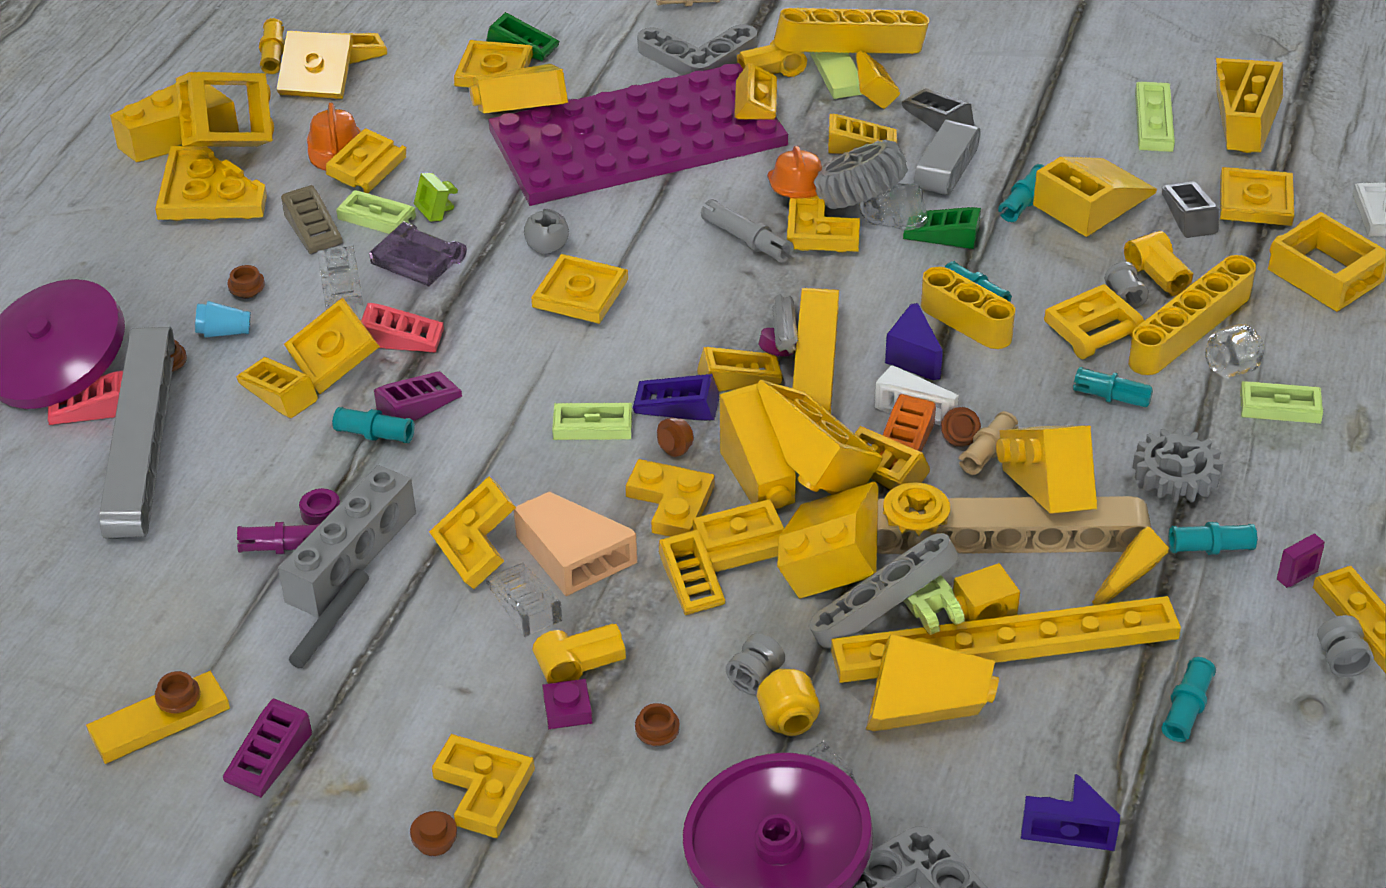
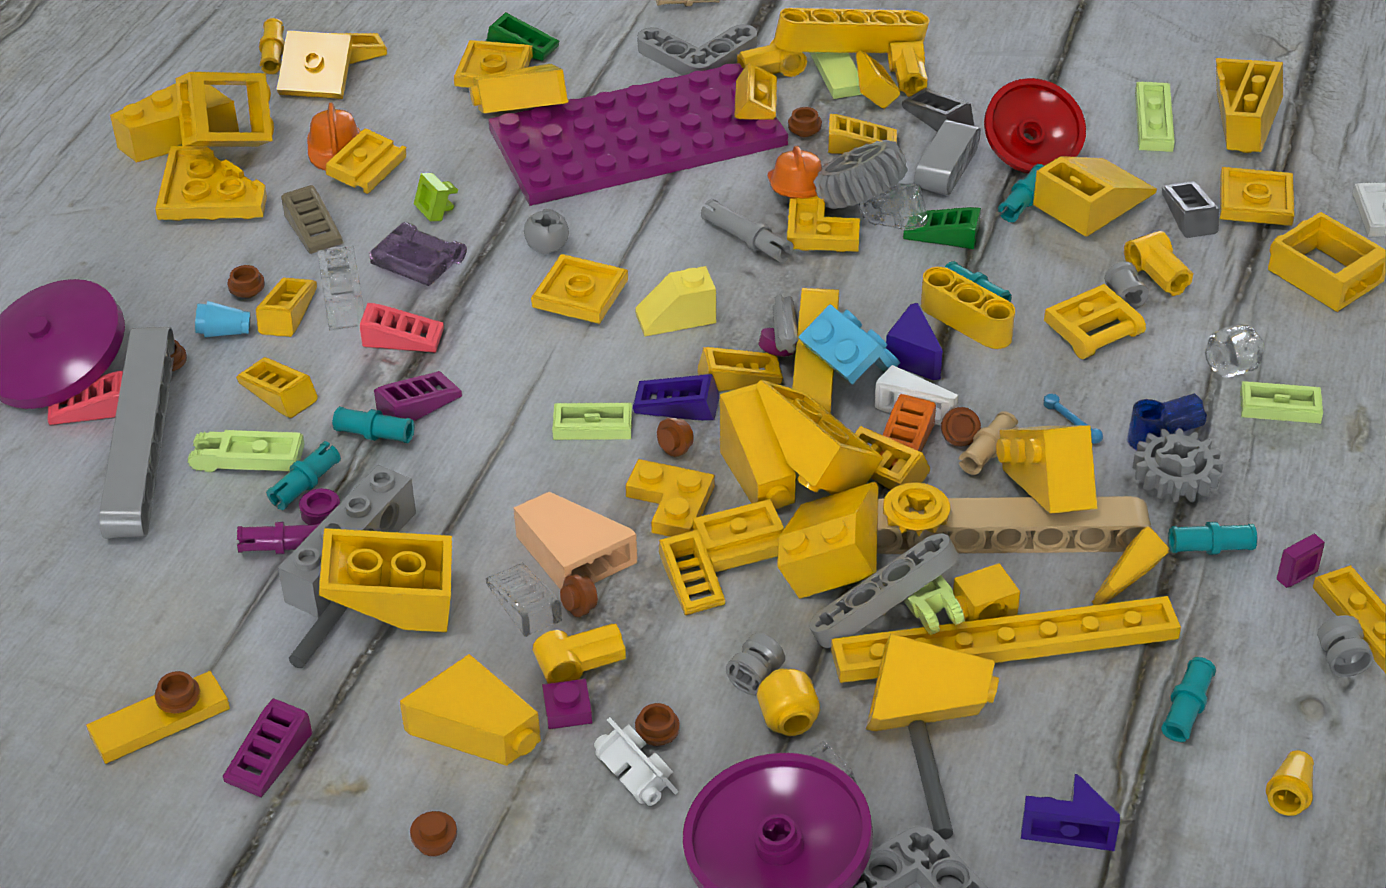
yellow plate [284,297,380,394] -> none
yellowish green tile [336,190,416,237] -> none
yellow plate [429,476,516,589] -> none
yellow plate [432,734,535,839] -> none
teal axle [1073,367,1153,407] -> none
yellow beam [1128,255,1256,375] -> none
none -> yellowish green hinge [187,430,305,472]
none -> yellow slope [256,277,317,337]
none -> teal pin [266,441,341,510]
none -> yellow slope [319,528,452,632]
none -> yellow slope [400,654,541,766]
none -> dark orange plate [560,574,598,617]
none -> white hinge [594,717,679,806]
none -> light yellow slope [635,266,716,337]
none -> dark orange plate [788,107,822,137]
none -> medium azure bracket [798,304,900,385]
none -> yellow piece [888,41,928,97]
none -> dark grey bar [908,720,953,840]
none -> red dish [984,78,1086,174]
none -> dark azure hinge [1044,394,1103,444]
none -> clear blue piece [1127,393,1207,450]
none -> yellow cone [1266,750,1314,816]

